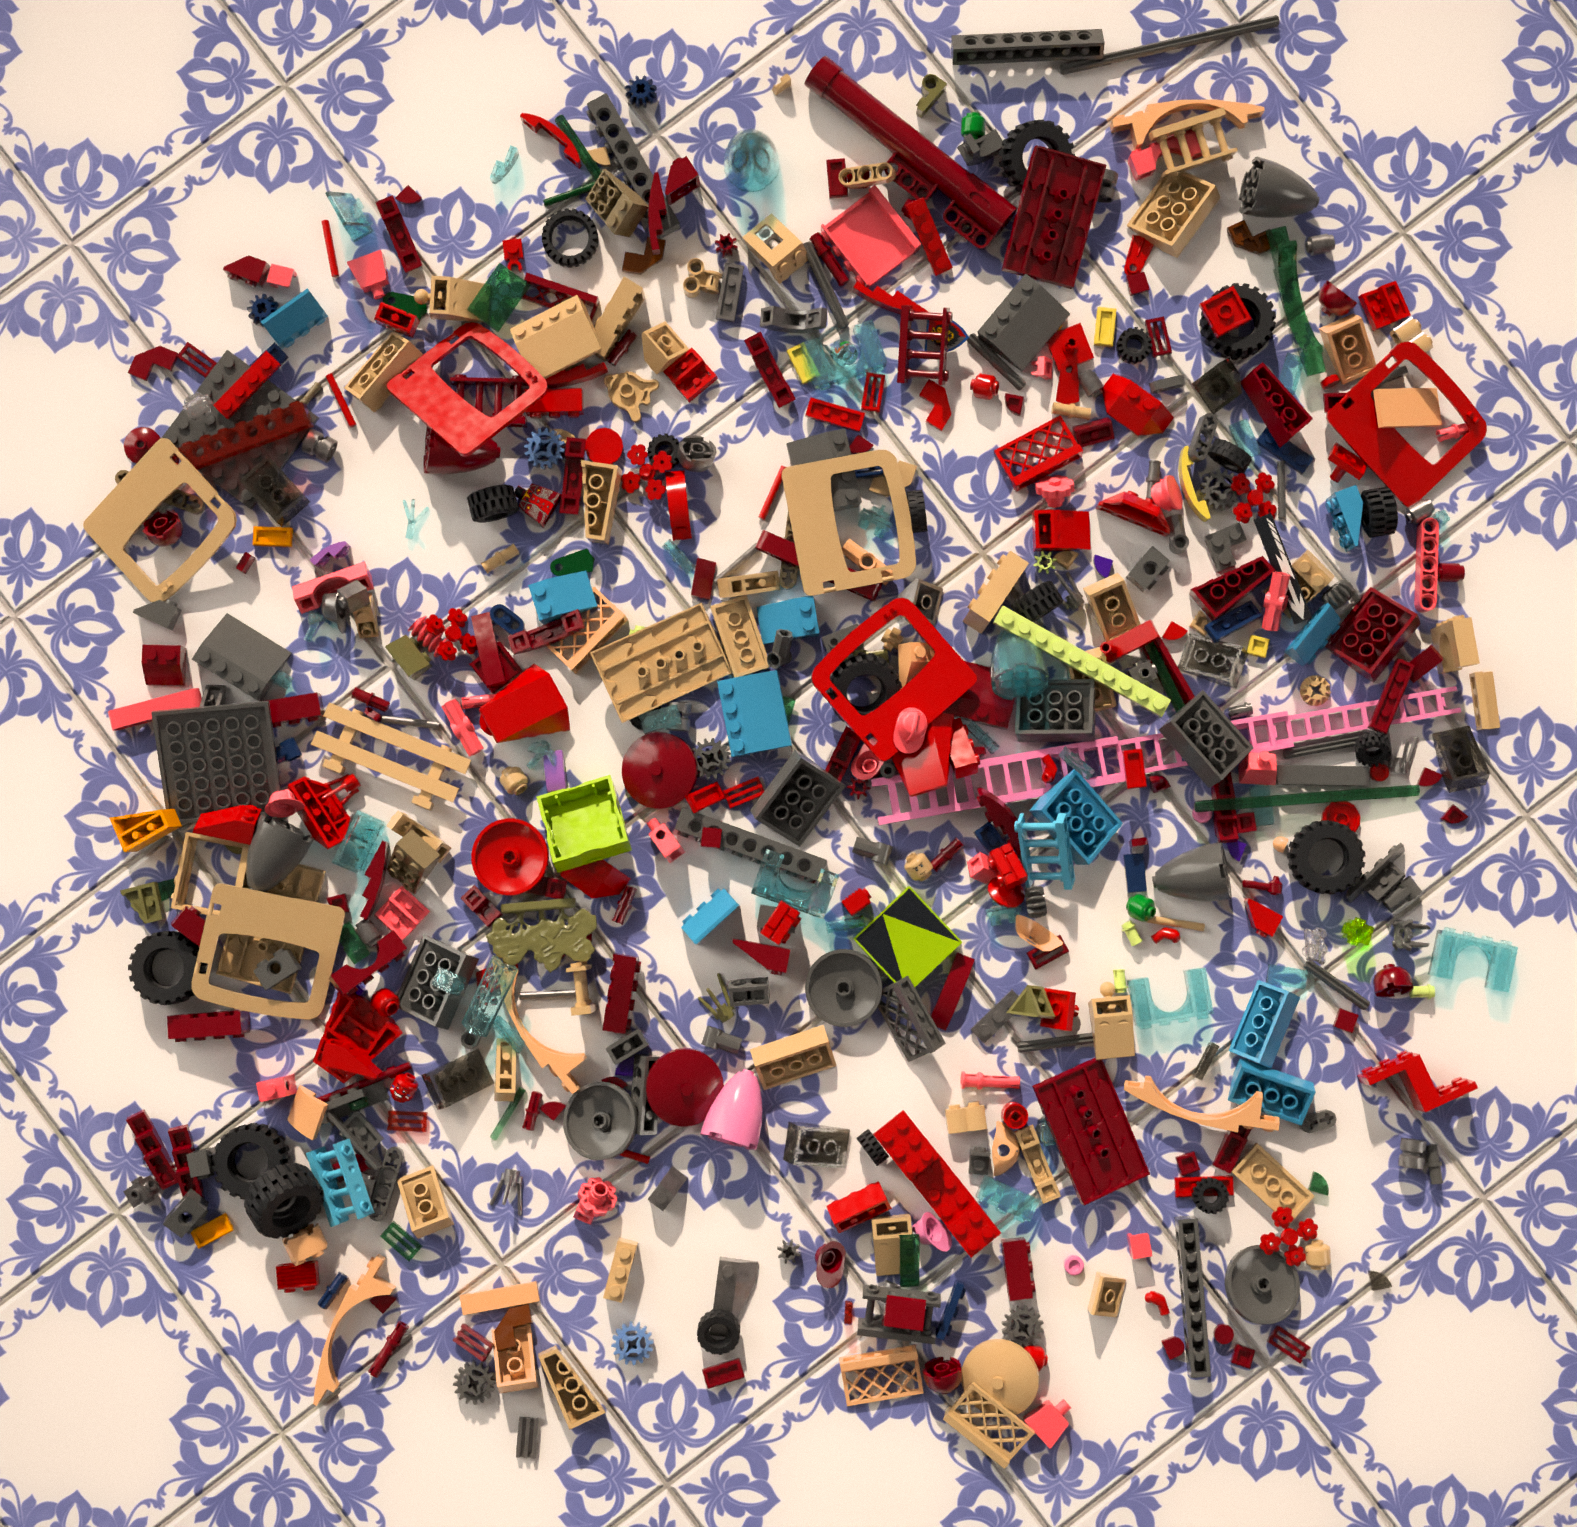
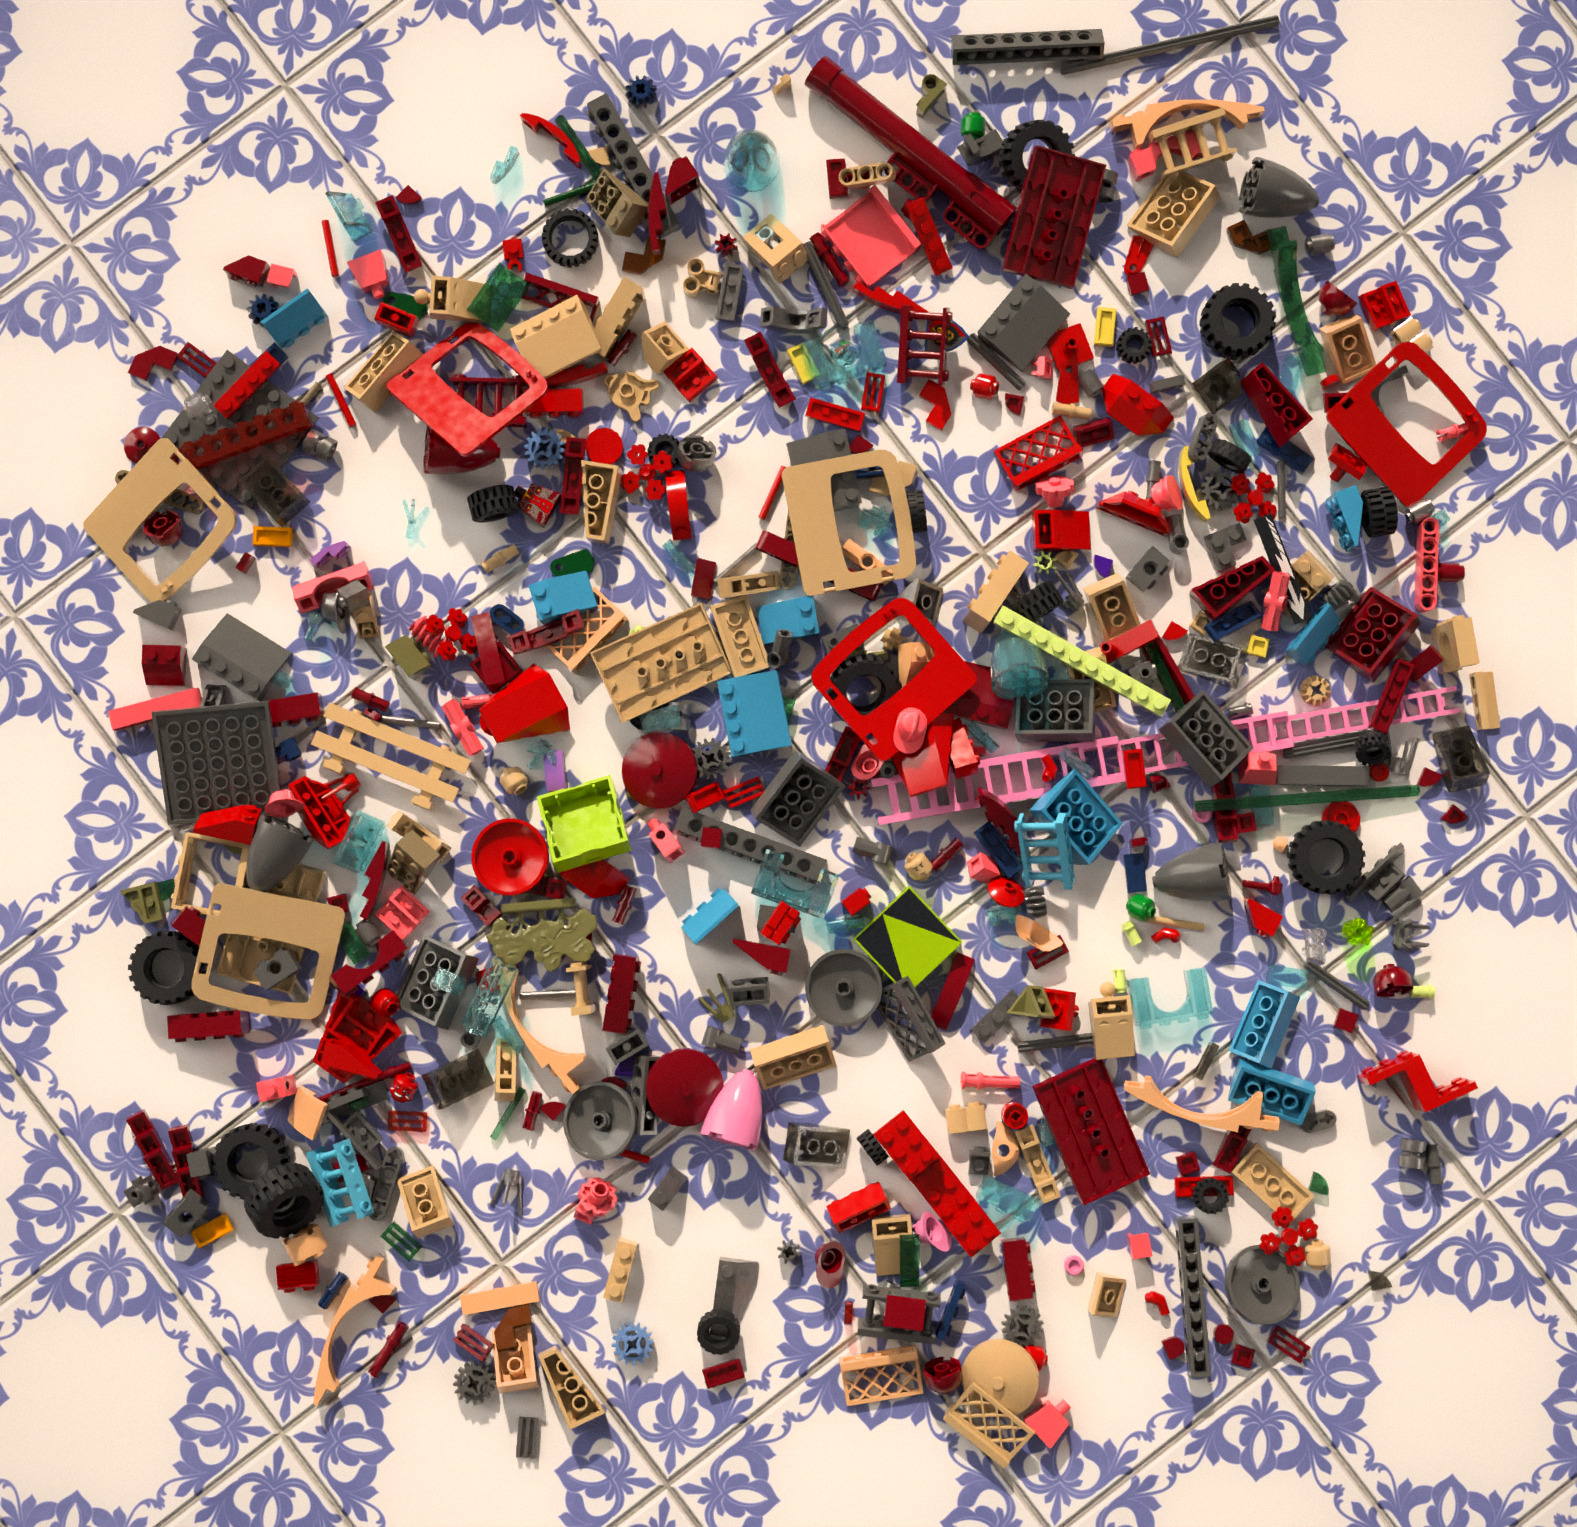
light orange wedge [110,809,182,852] -> none
red brick [987,843,1028,891] -> none
red tile [1199,286,1252,338] -> none
dark purple tile [1226,841,1246,862] -> none
light nougat tile [1373,388,1442,428] -> none
clear light blue arch [1428,927,1518,992] -> none

